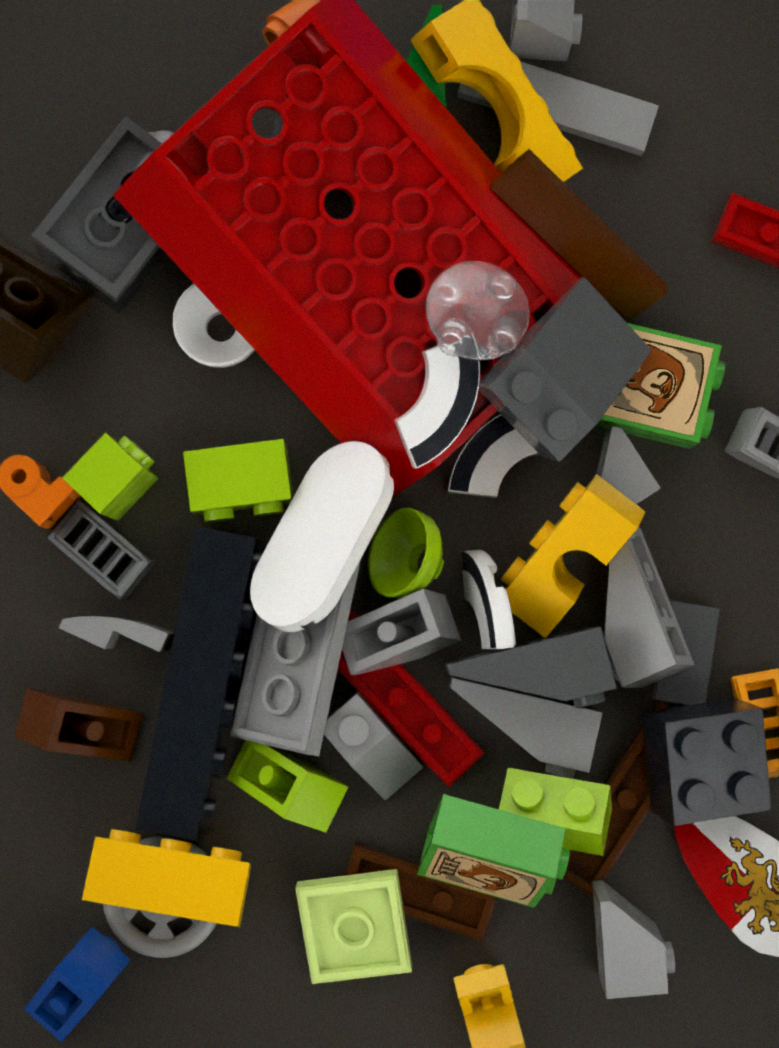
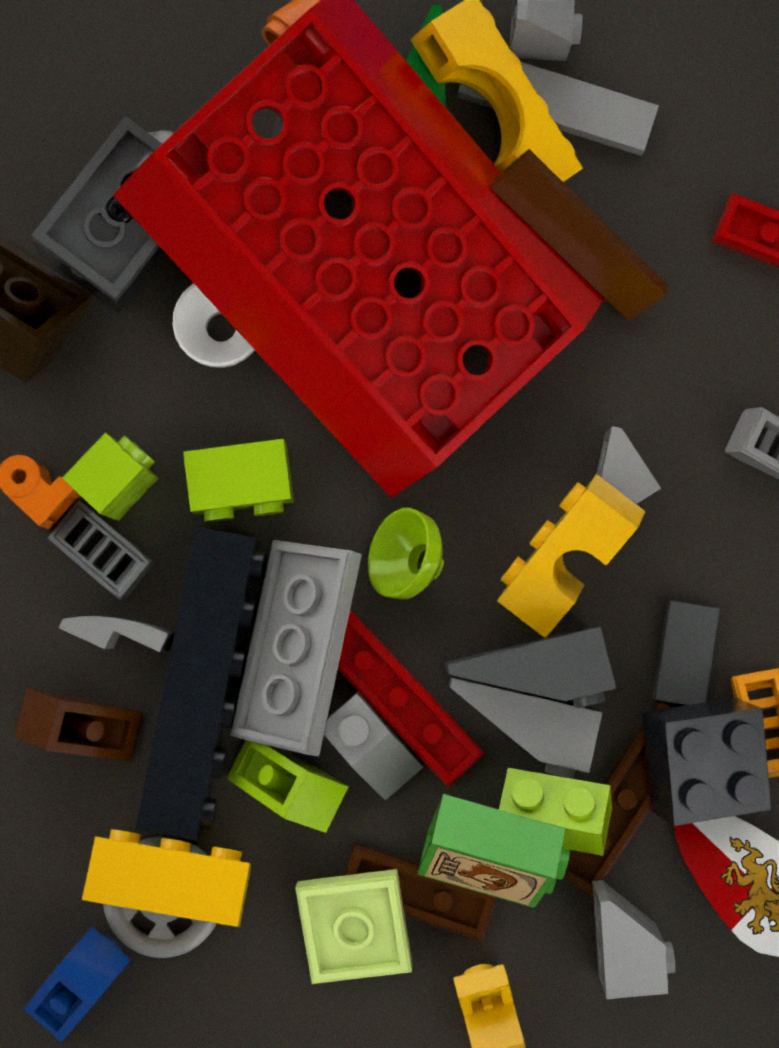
white tile [250,441,394,632] -> none
light grey slope [342,589,462,675] -> none
white tile [394,332,480,469] -> none
clear dish [426,261,530,360] -> none
tile [447,415,540,498] -> none
white tile [461,550,516,649] -> none
dark grey slope [478,277,652,462] -> none
brick [595,323,725,449] -> none
light grey slope [604,527,695,688] -> none

